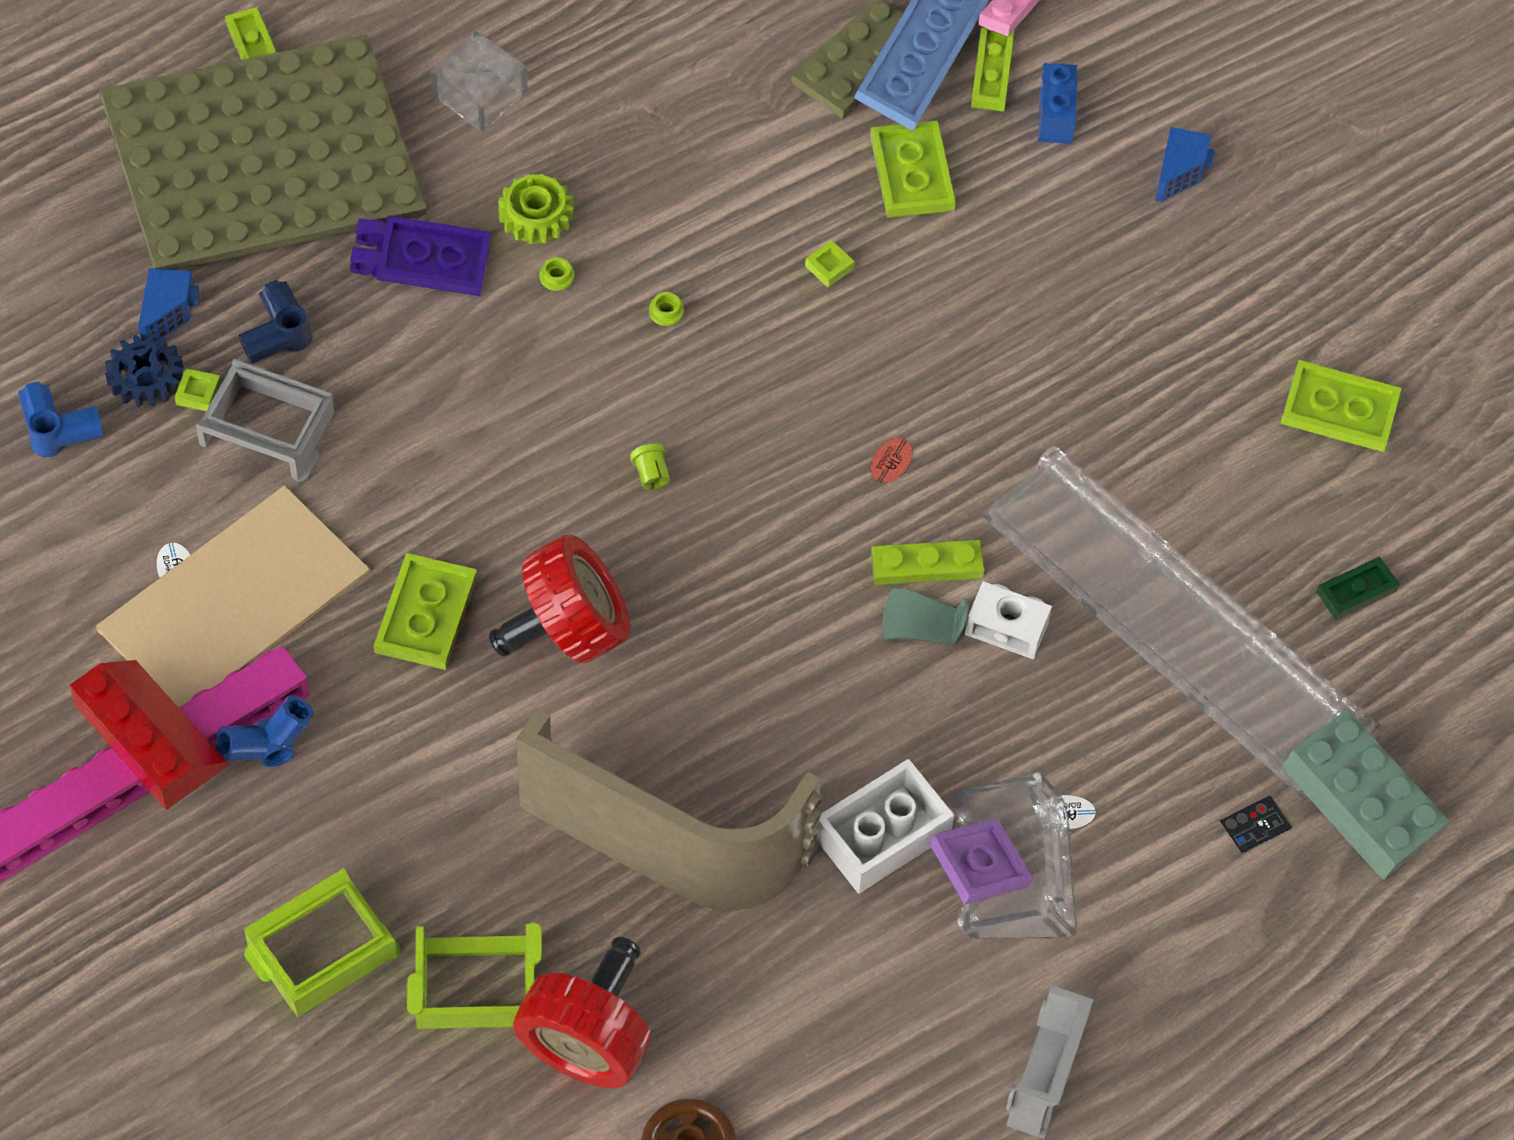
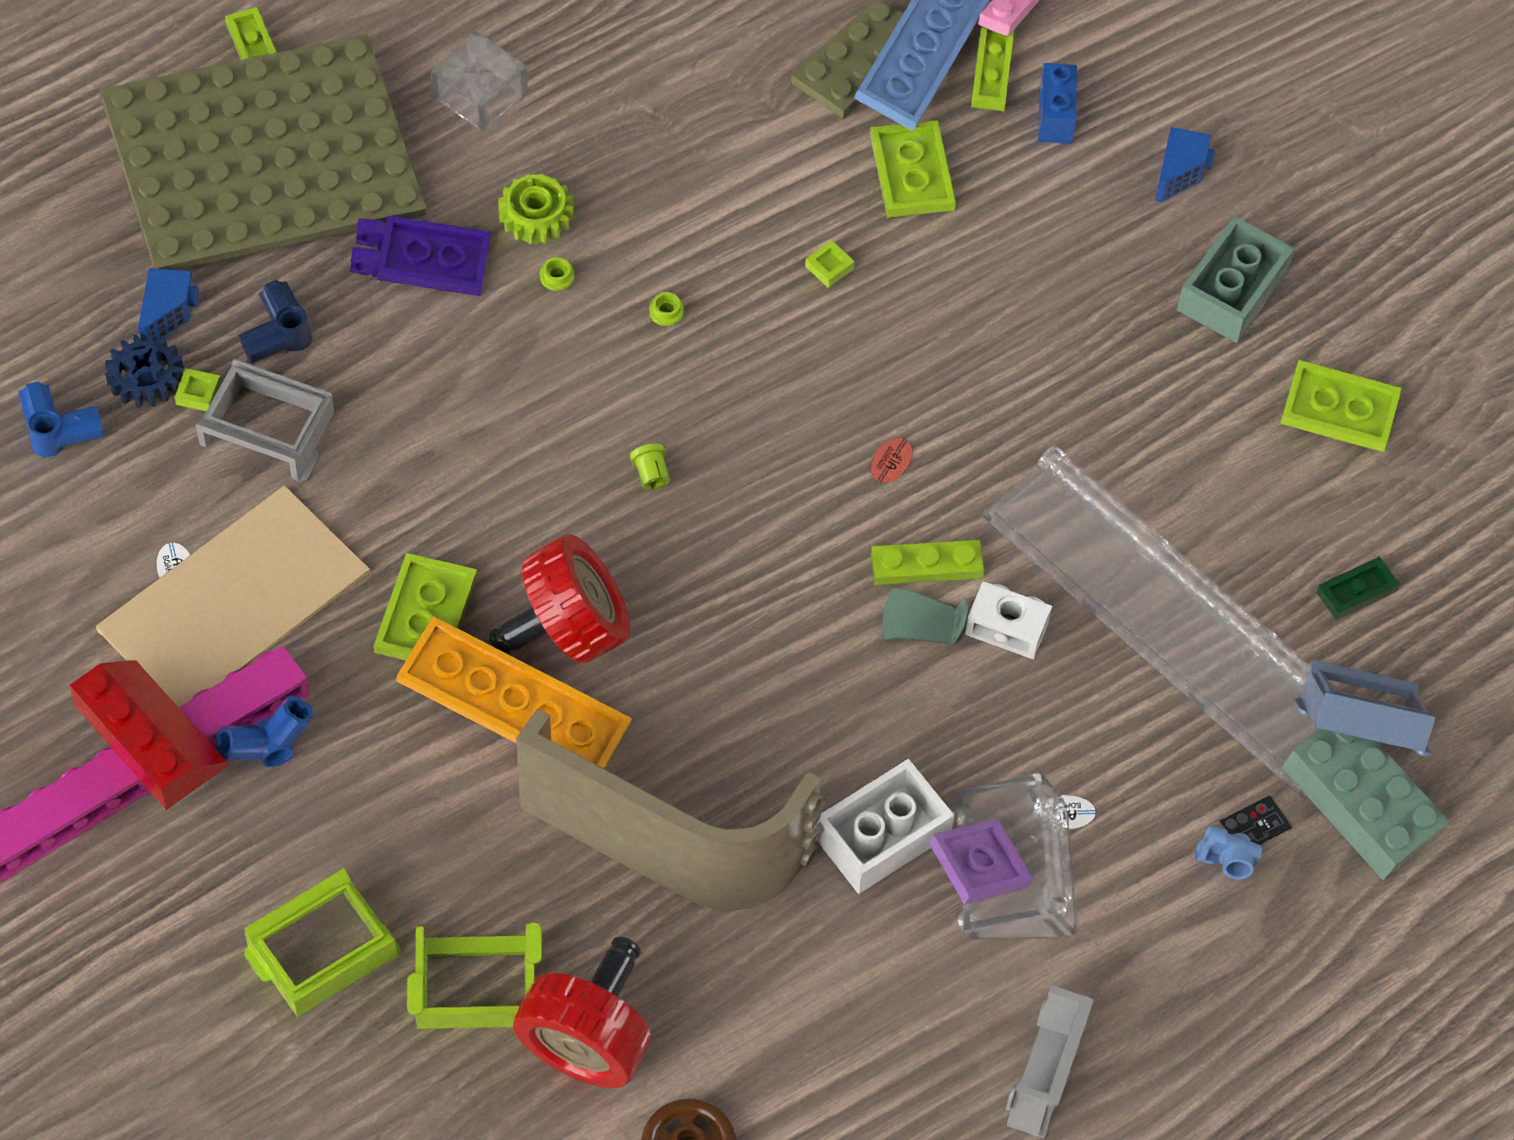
none -> light orange plate [396,616,632,769]
none -> sand green brick [1177,216,1295,343]
none -> medium blue plate [1195,825,1262,880]
none -> sand blue piece [1293,659,1436,756]

